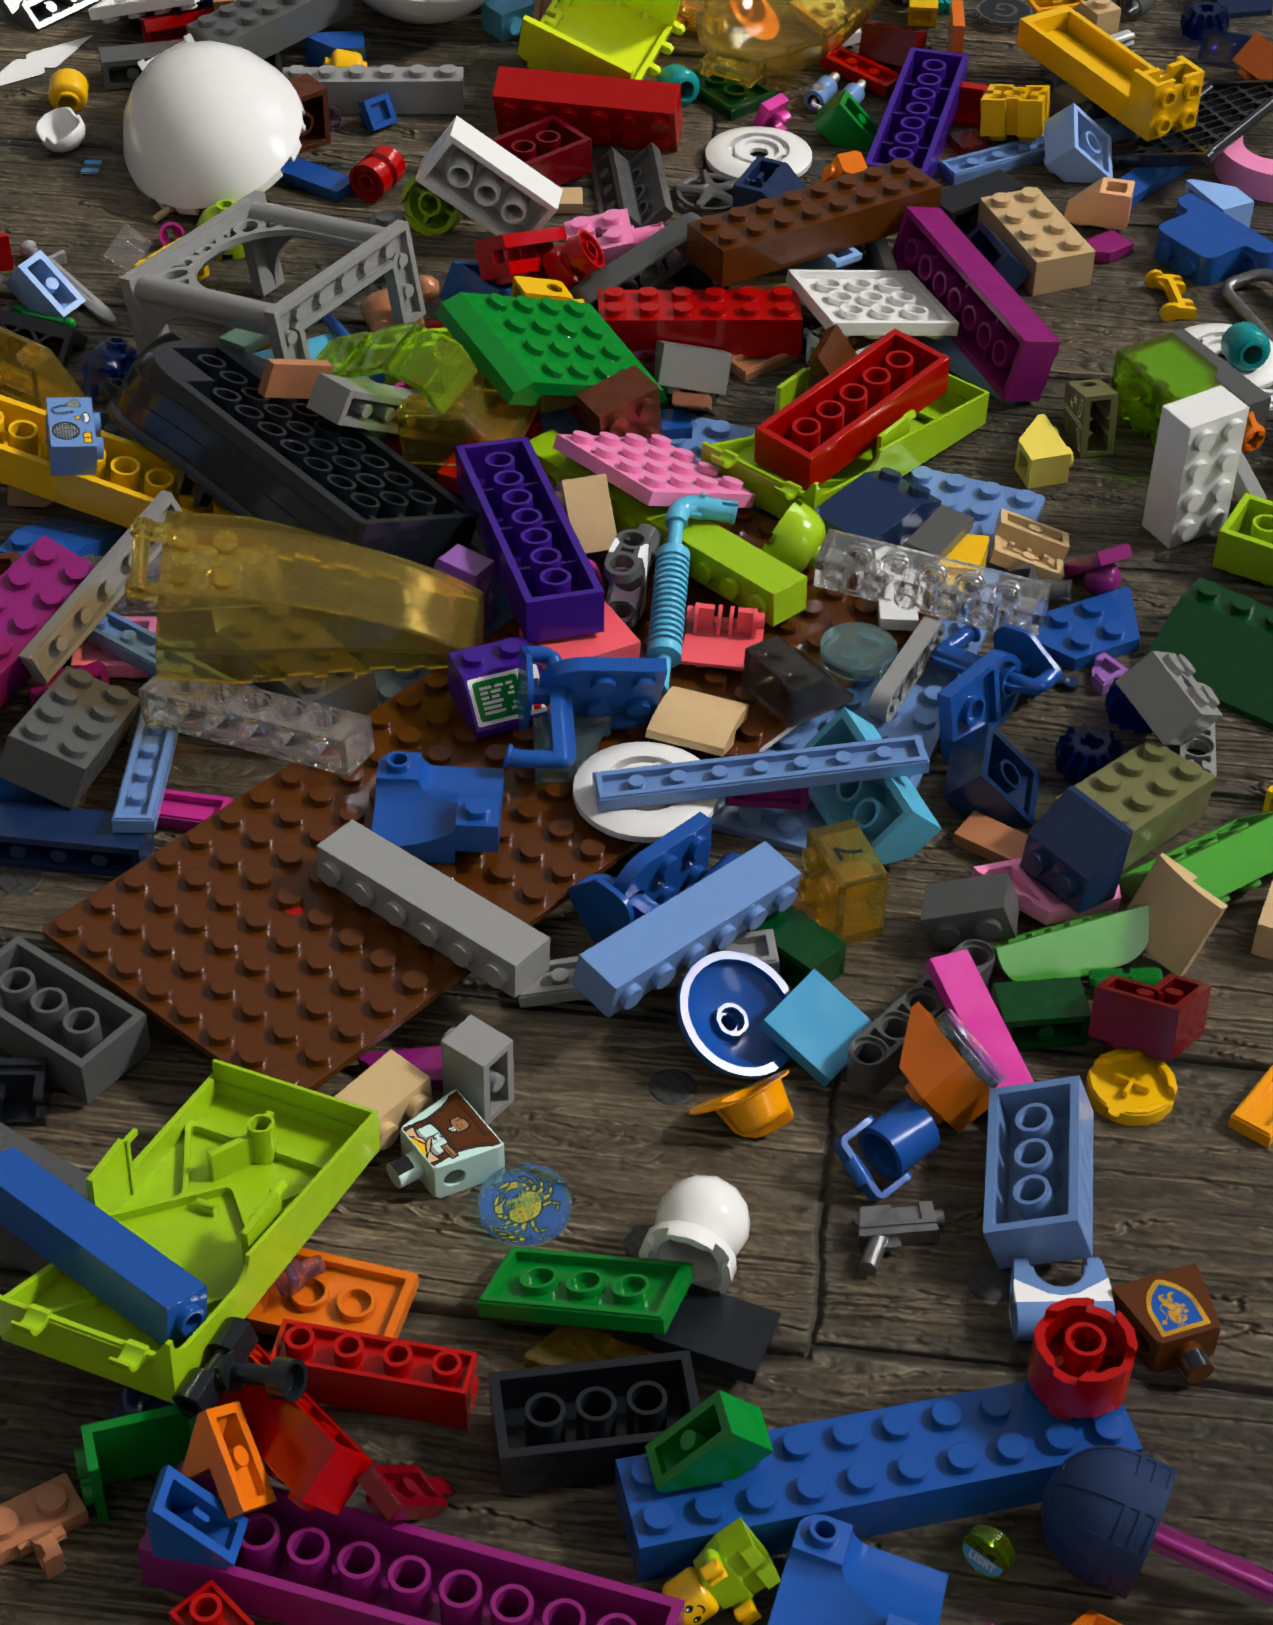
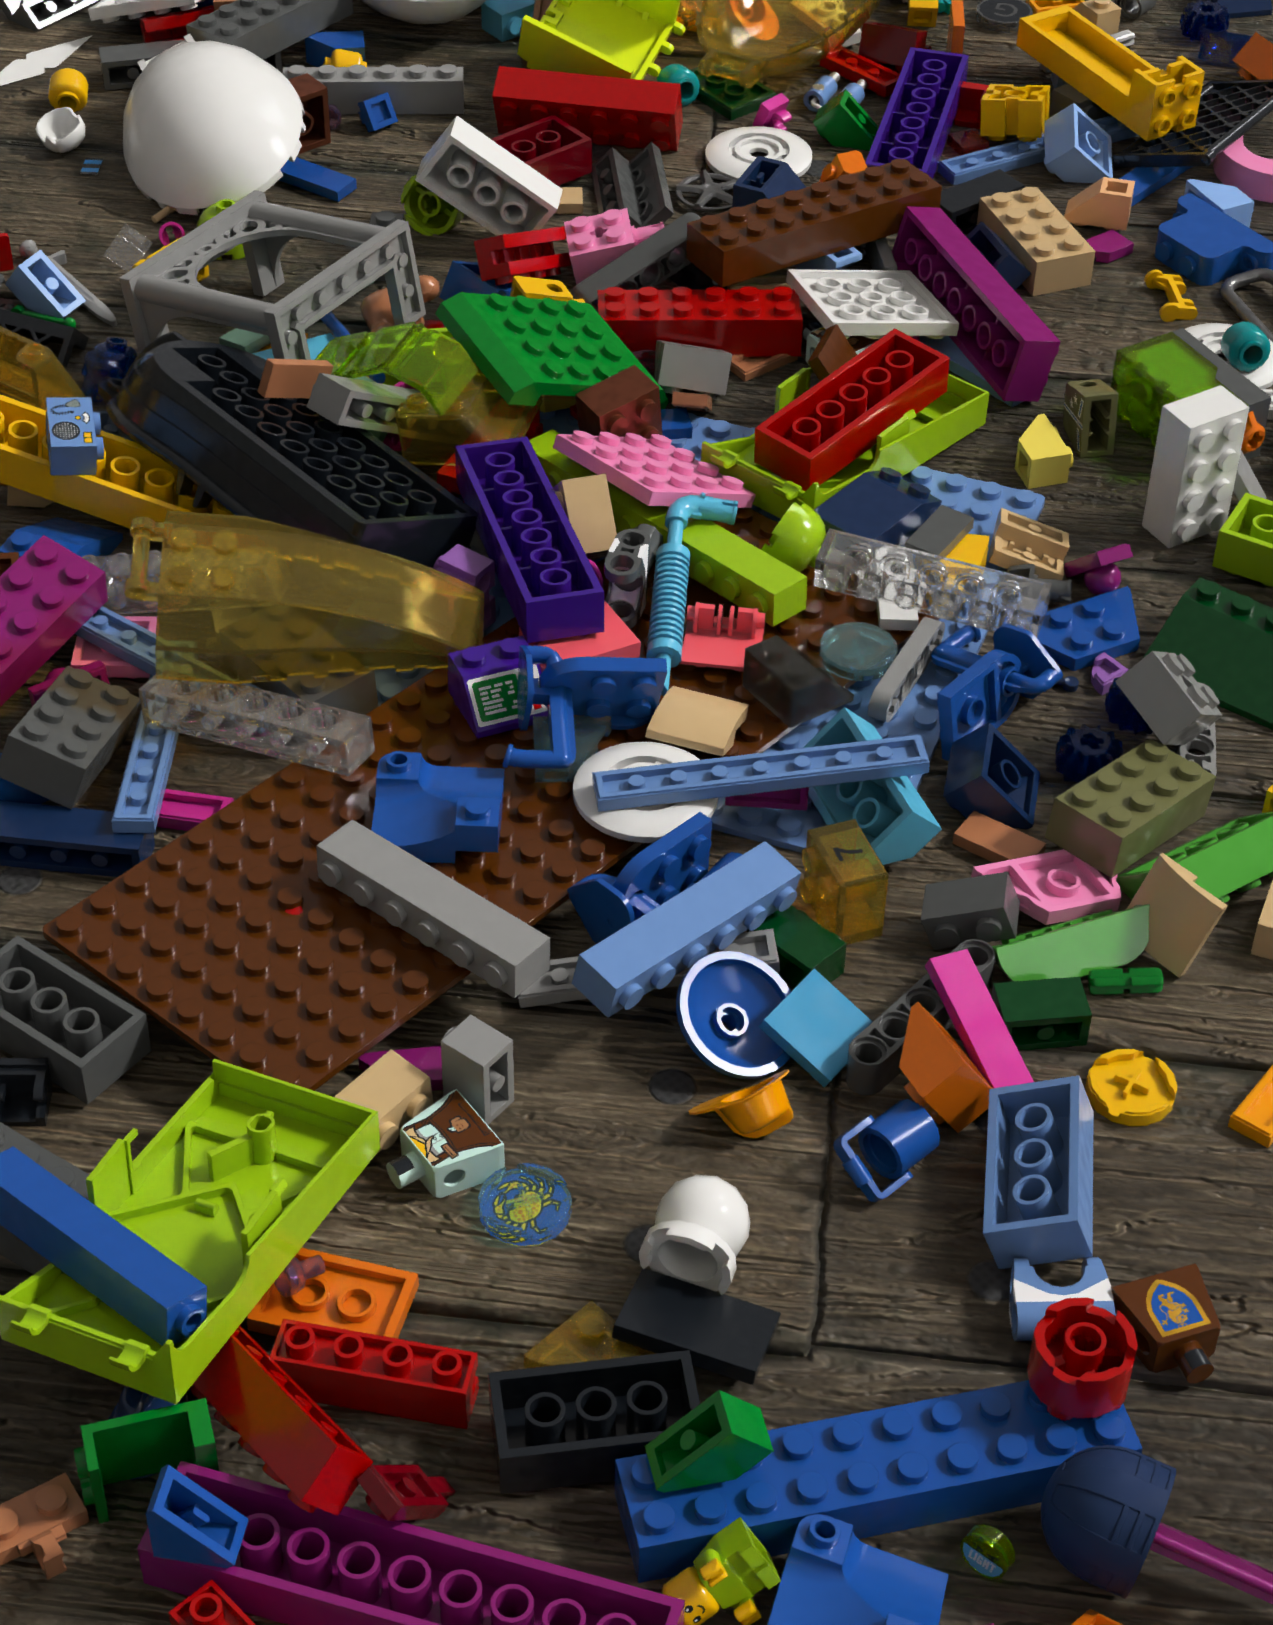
light grey tile [18,490,188,685] -> none
black bar [172,1317,308,1420] -> none
orange slope [181,1401,277,1519] -> none
red wheel [349,145,406,202] -> none
green tile [476,1247,694,1335] -> none
red wheel [542,230,605,289] -> none
flat silver piece [851,1201,945,1275] -> none
clear light blue tile [936,1008,1007,1088] -> none
dark blue slope [1020,785,1133,914] -> none
dark red brick [1088,973,1211,1061] -> none

